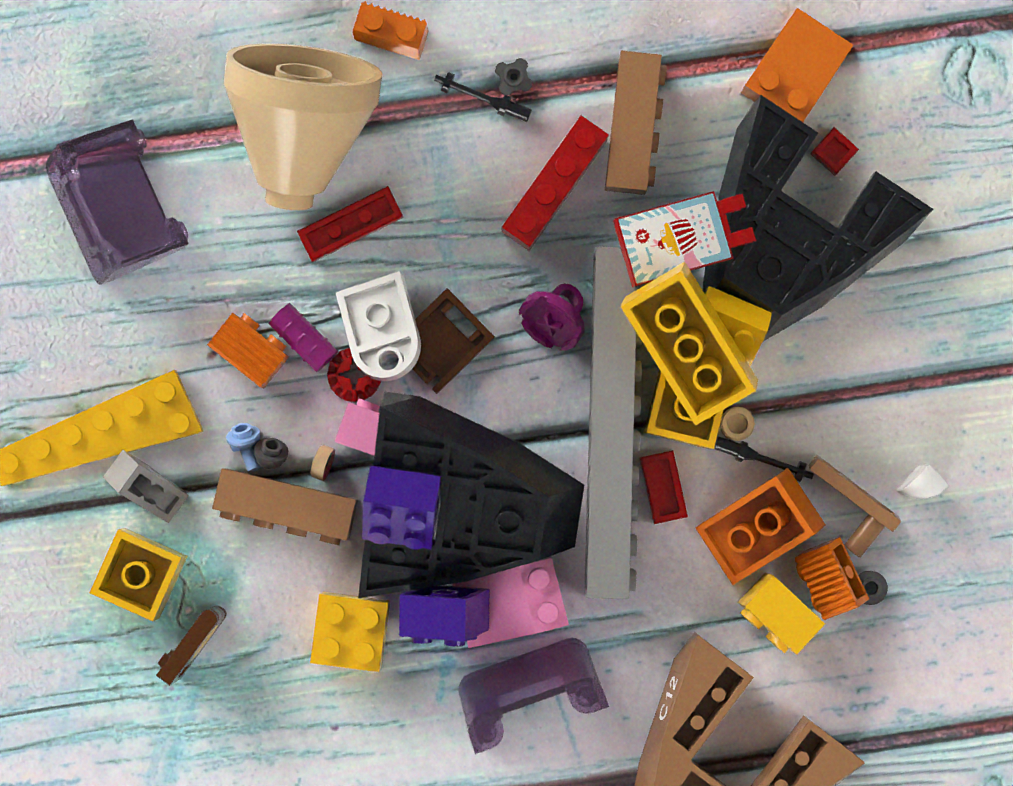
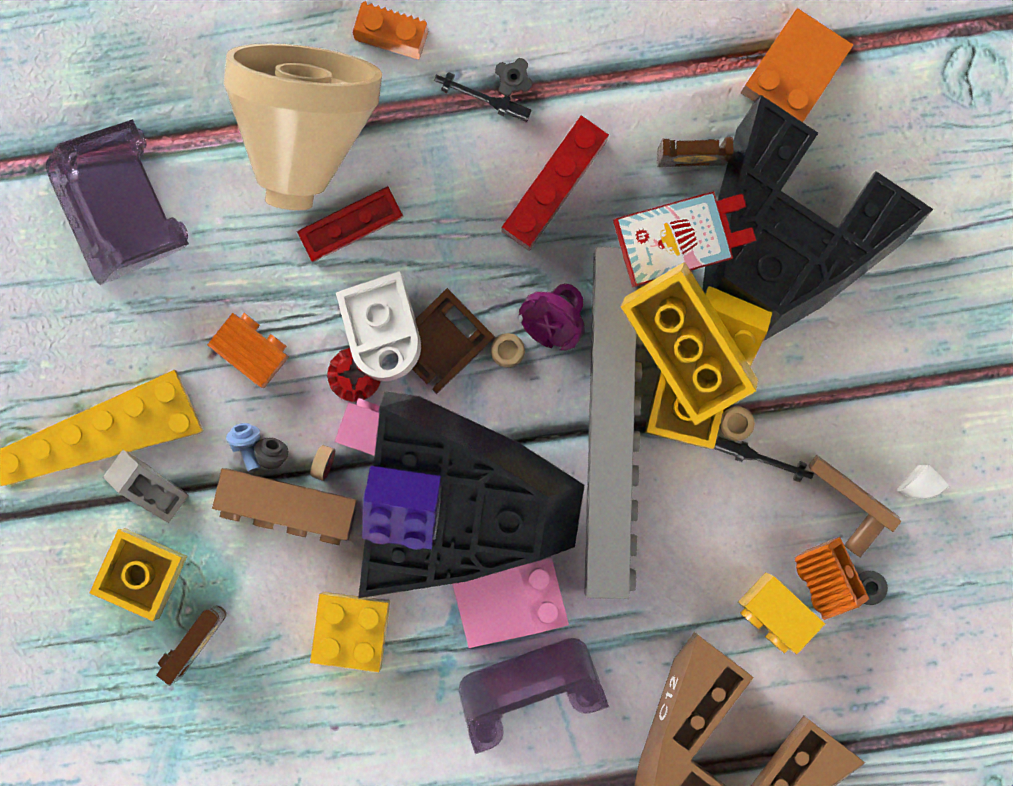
magenta axle [268,303,338,372] -> none
dark purple brick [399,586,490,646] -> none
medium nougat brick [605,50,667,195] -> none
red tile [639,450,688,524] -> none
orange slope [695,468,826,585] -> none
red tile [810,127,859,176] -> none
none -> tan tile [491,333,525,368]
none -> reddish brown container [657,137,733,167]

